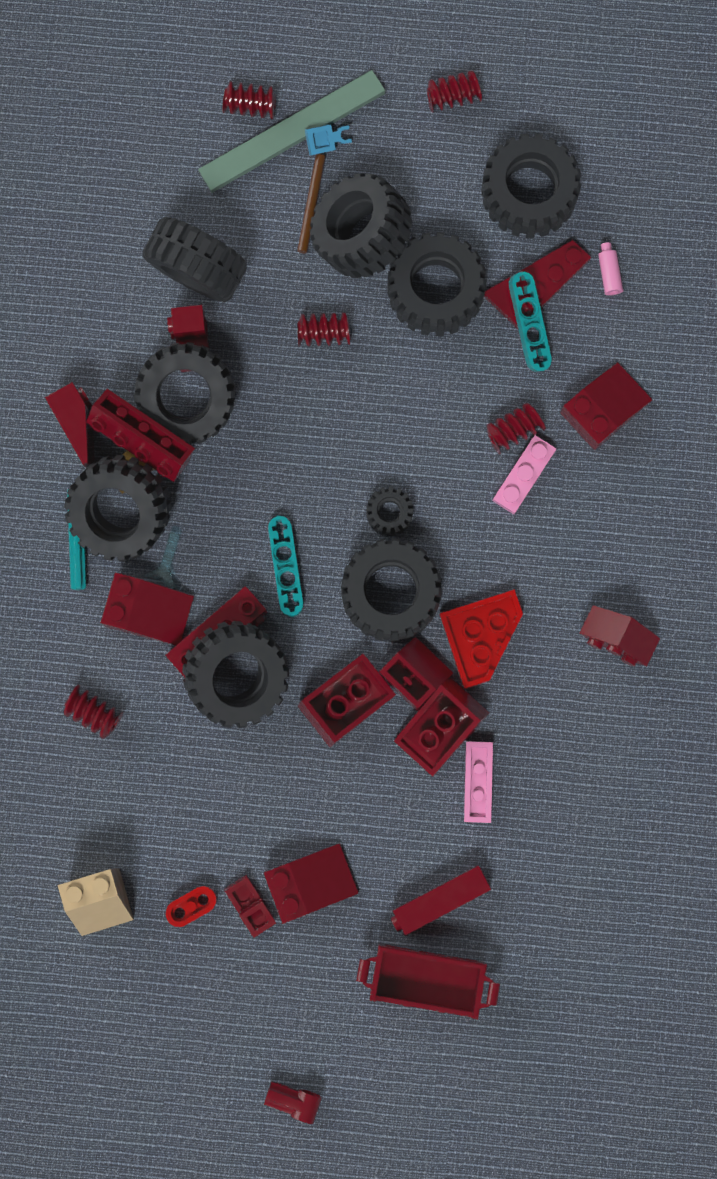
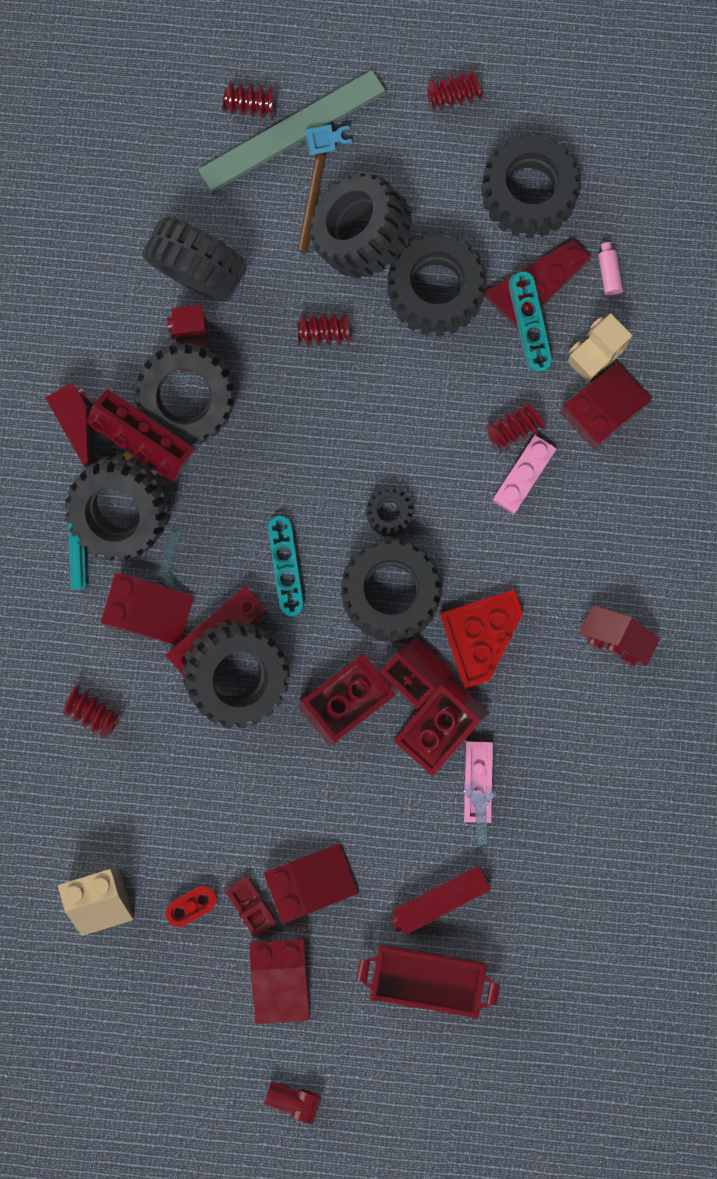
none -> dark red slope [249,938,309,1024]
none -> clear light blue piece [463,789,497,845]
none -> tan brick [568,313,633,384]

